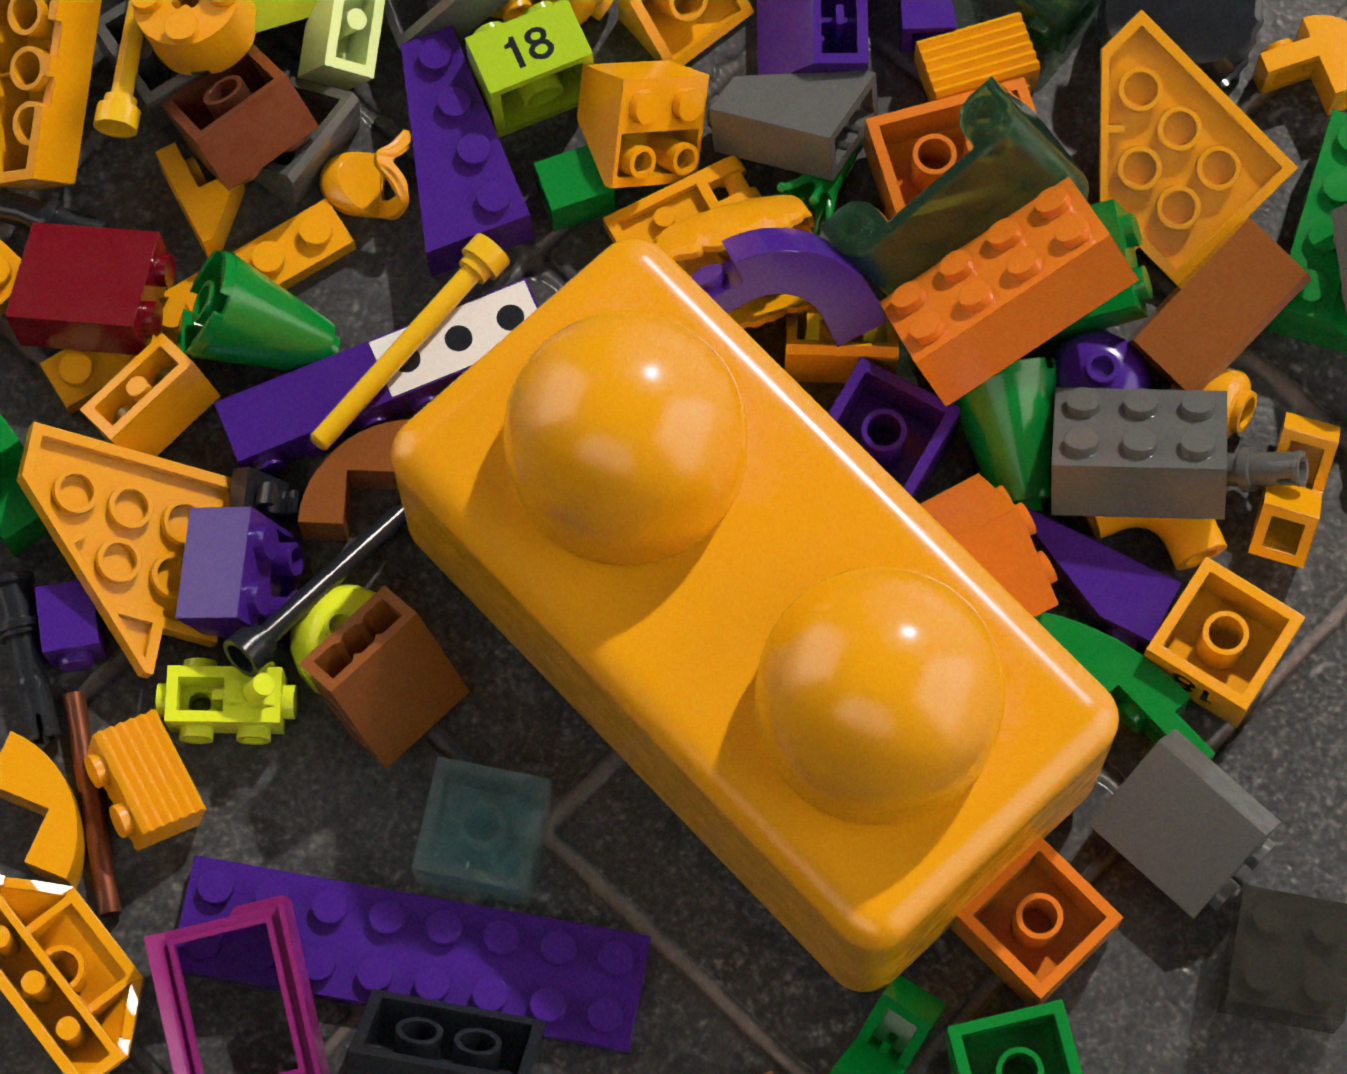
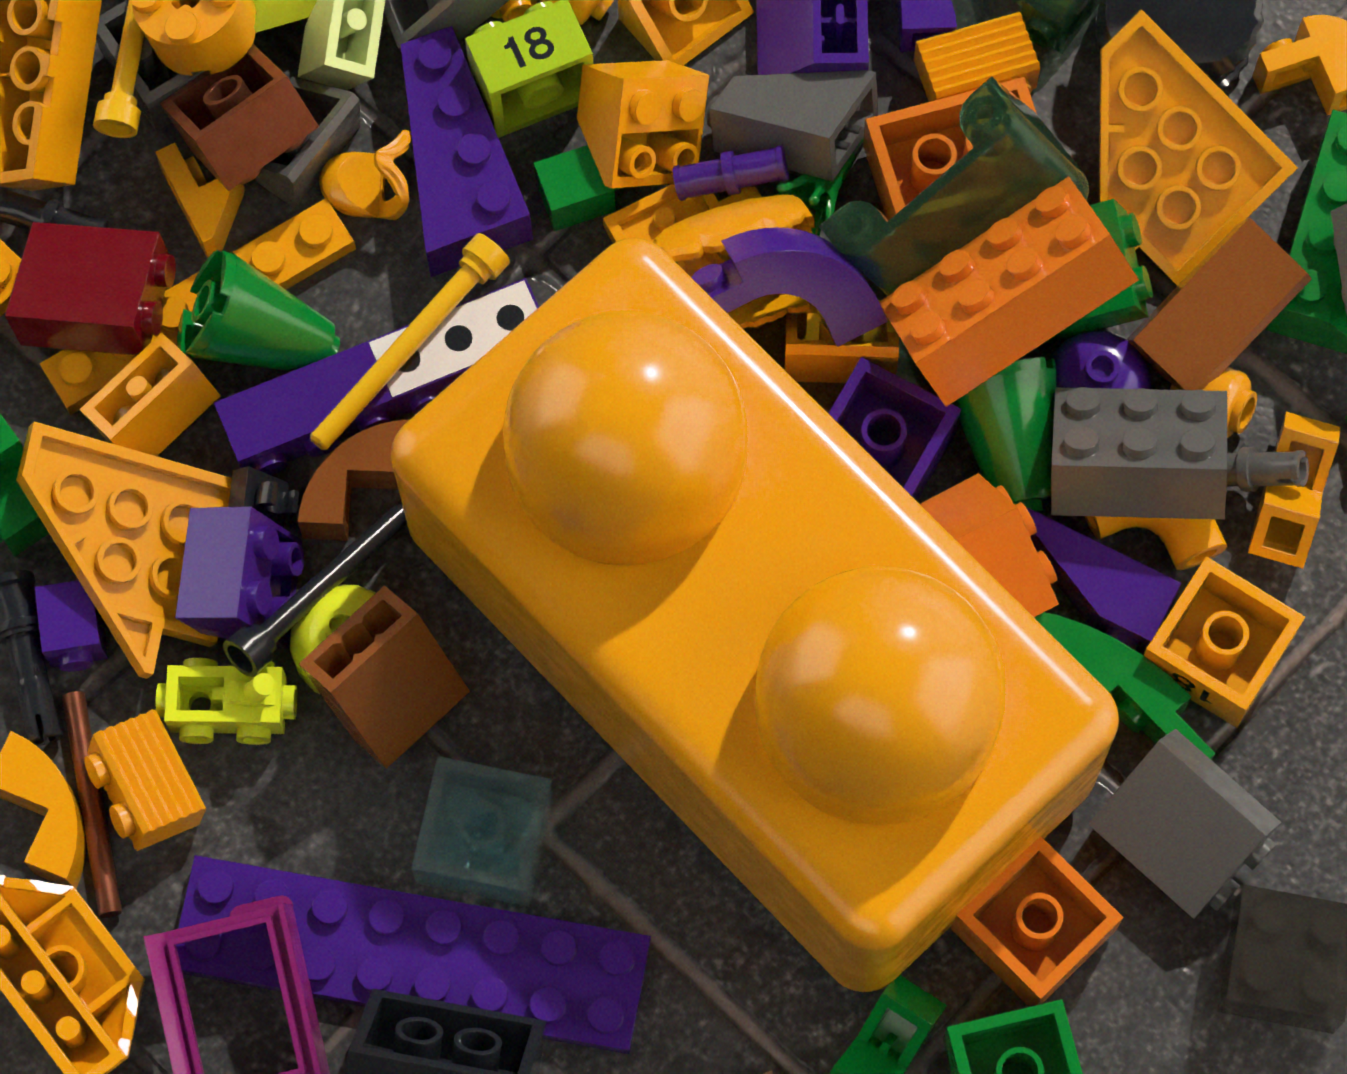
none -> dark purple pin [673,145,789,201]

